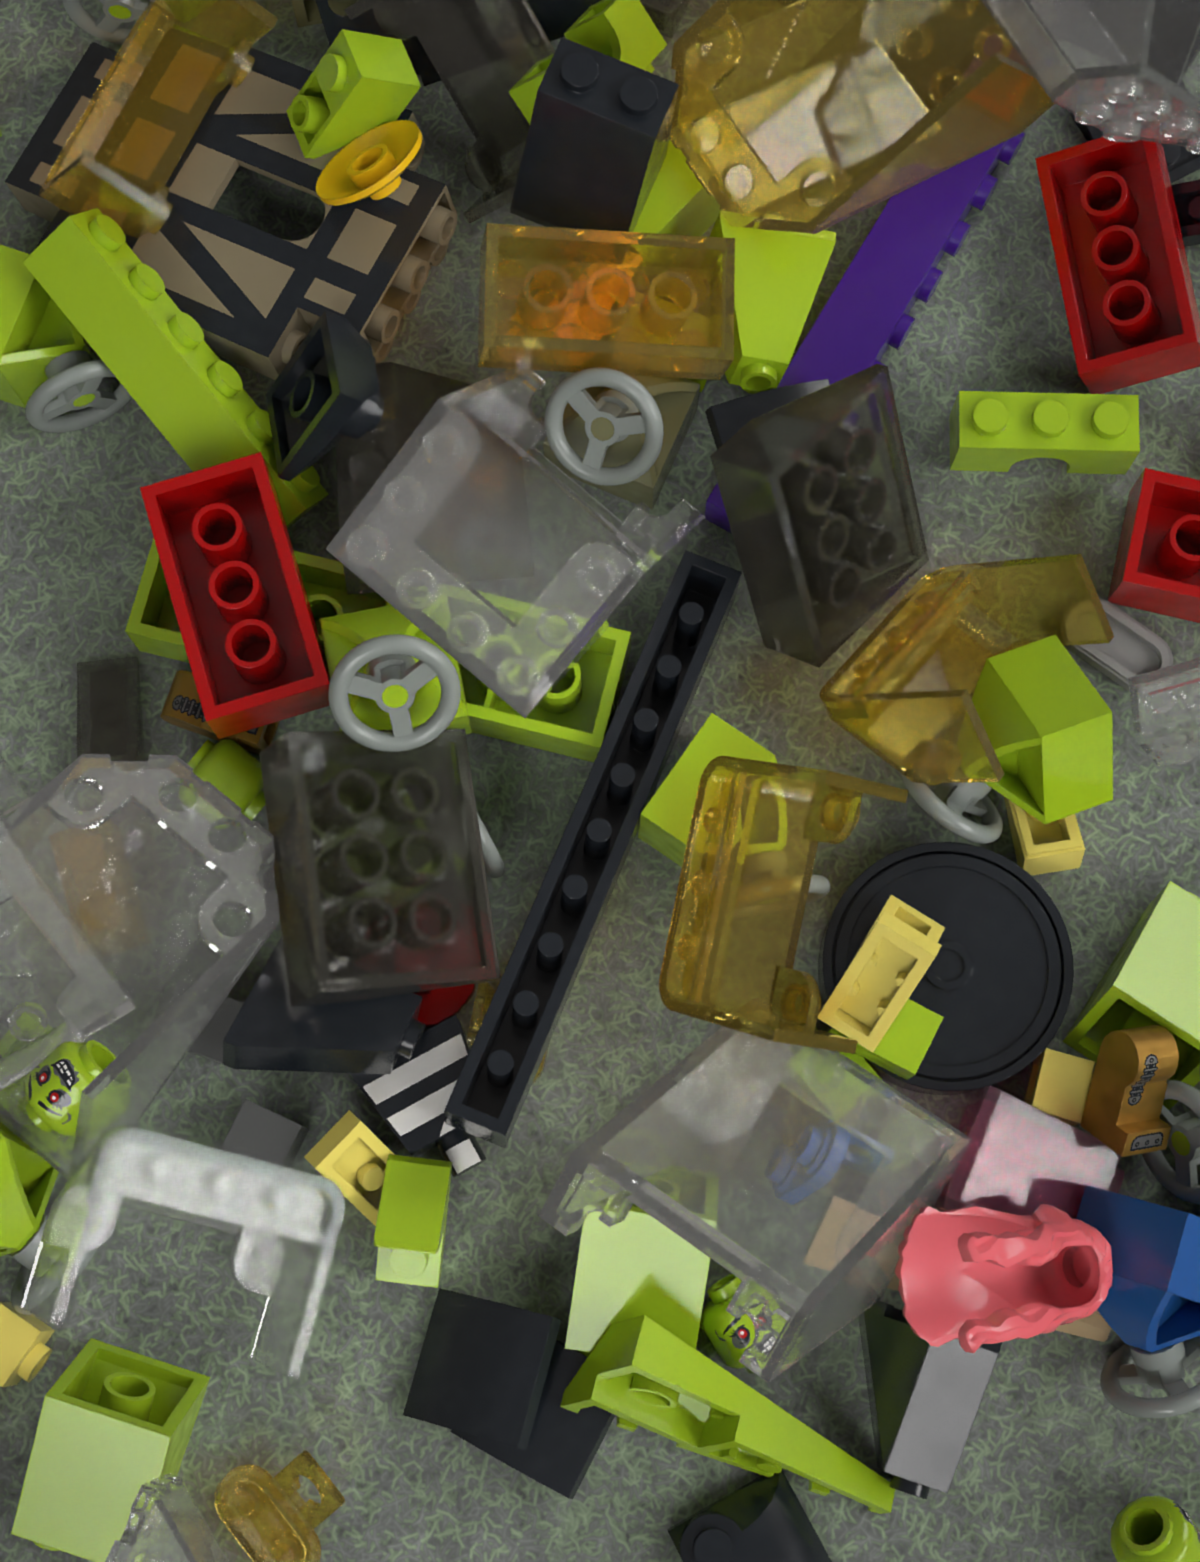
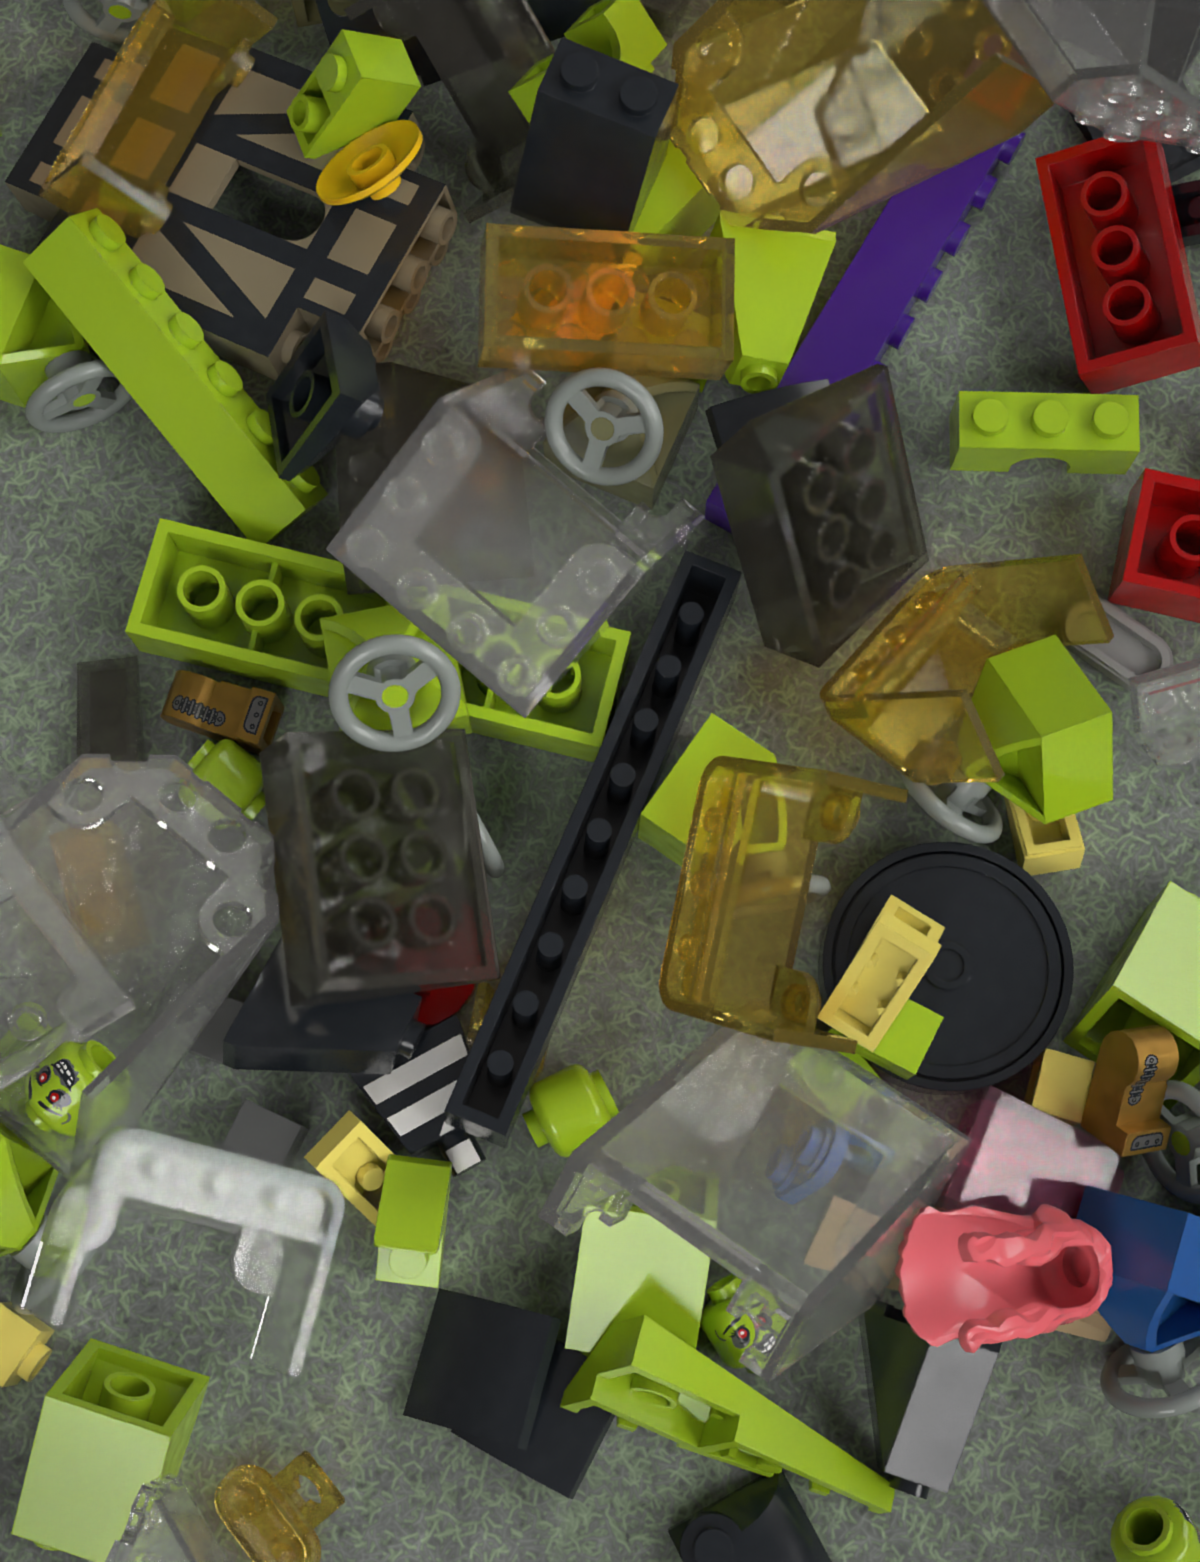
red brick [140,452,331,739] -> none
none -> lime head [522,1064,620,1158]

